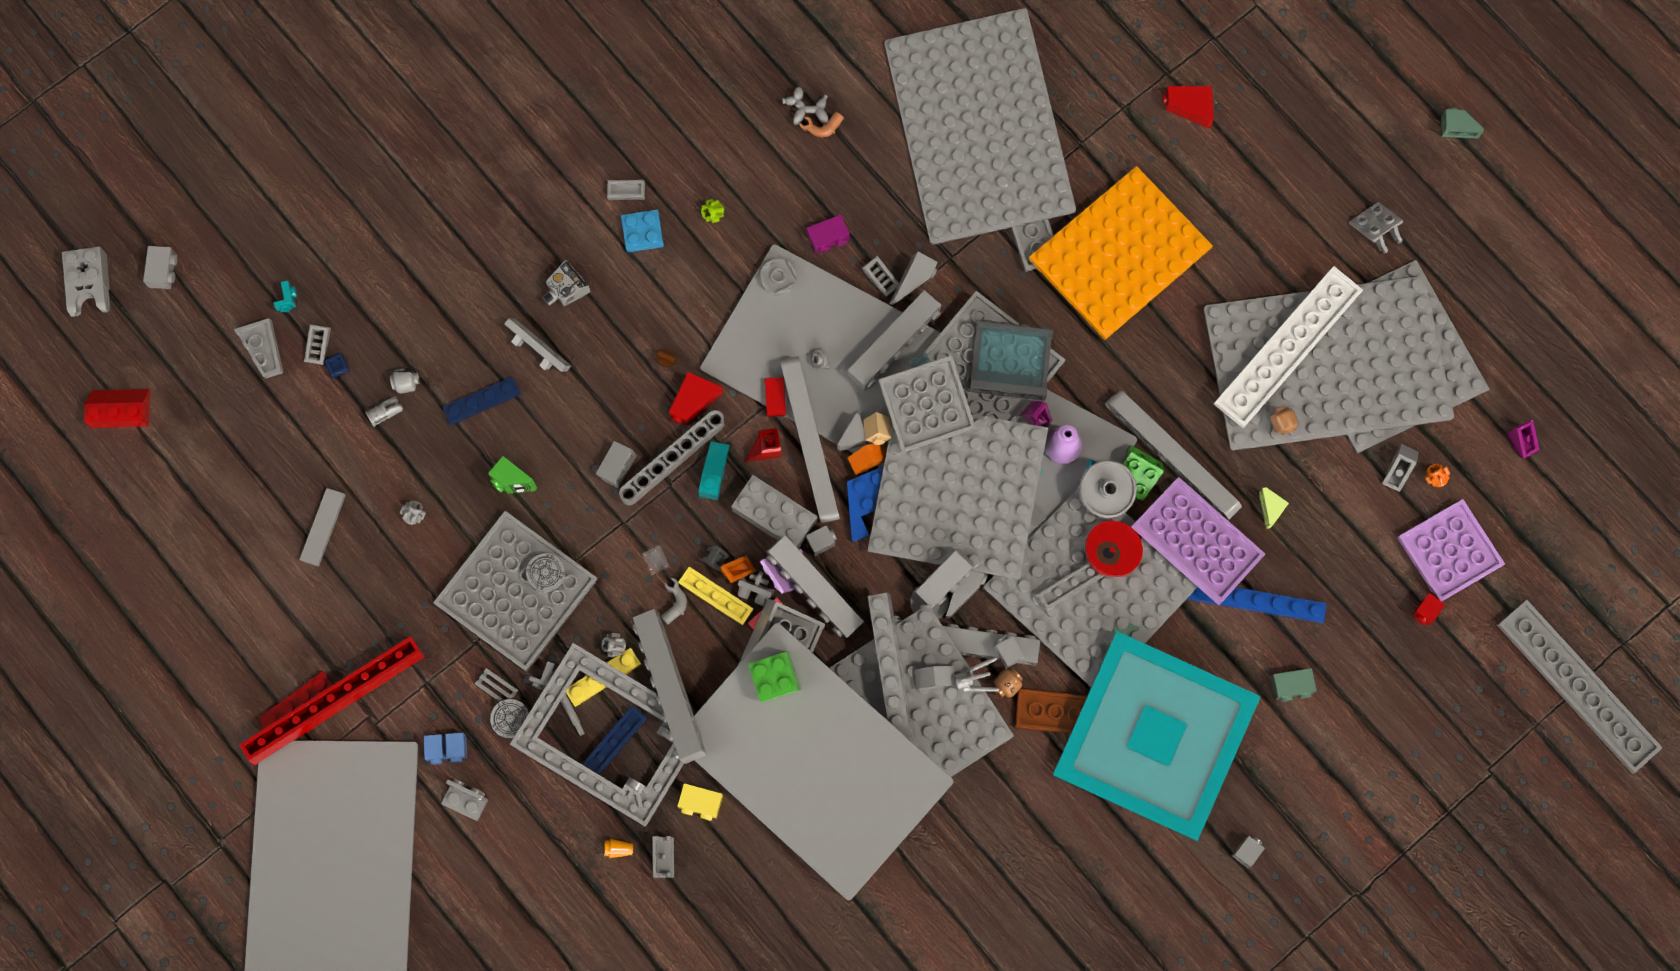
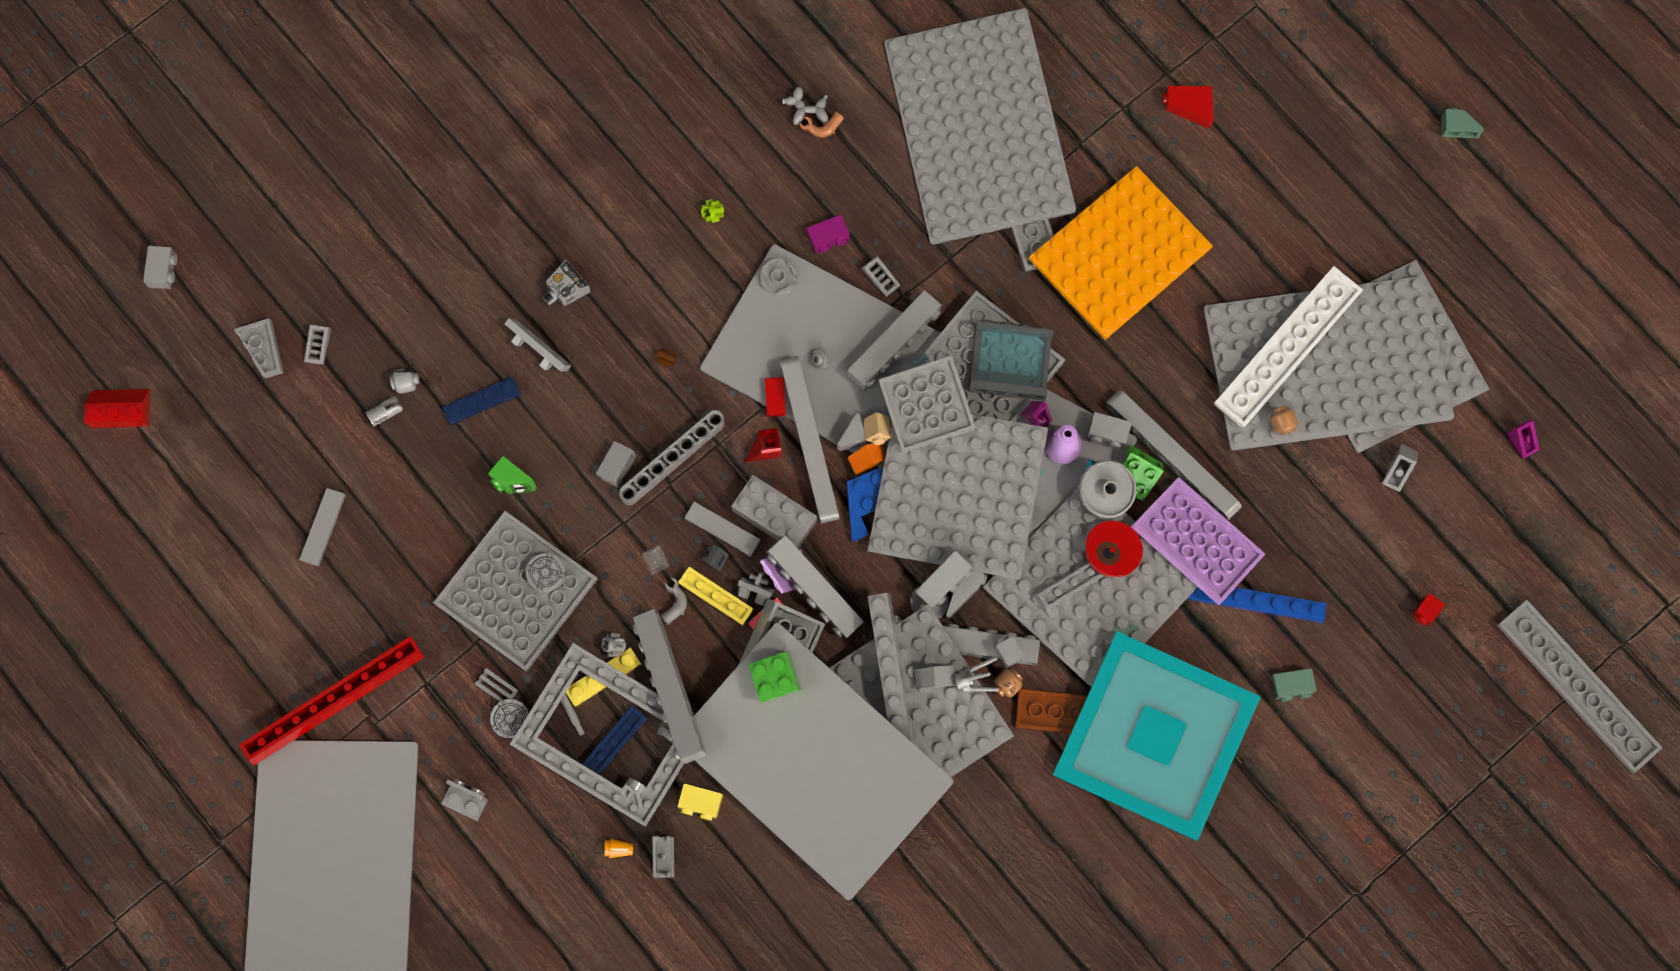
light grey brick [62,247,110,317] -> none
red plate [258,671,333,728] -> none
teal bracket [274,281,297,312] -> none
dark blue tile [324,353,350,379] -> none
light grey gear [400,501,426,525] -> none
medium blue piece [424,733,467,765] -> none
light grey bracket [529,662,557,690] -> none
light grey tile [607,180,645,200] -> none
dark azure plate [621,210,664,252] -> none
red slope [669,372,723,425] -> none
teal slope [698,441,730,500] -> none
orange slope [721,555,757,583] -> none
light grey brick [806,526,837,556] -> none
light grey slope [889,251,938,305] -> none
light grey brick [1232,836,1265,868] -> none
yellowish green slope [1259,487,1289,529] -> none
light grey plate [1349,202,1403,254] -> none
lavender plate [1397,499,1505,602] -> none
orange gear [1425,464,1450,487] -> none
none -> light grey tile [684,502,761,557]
none -> light grey brick [1087,412,1132,449]

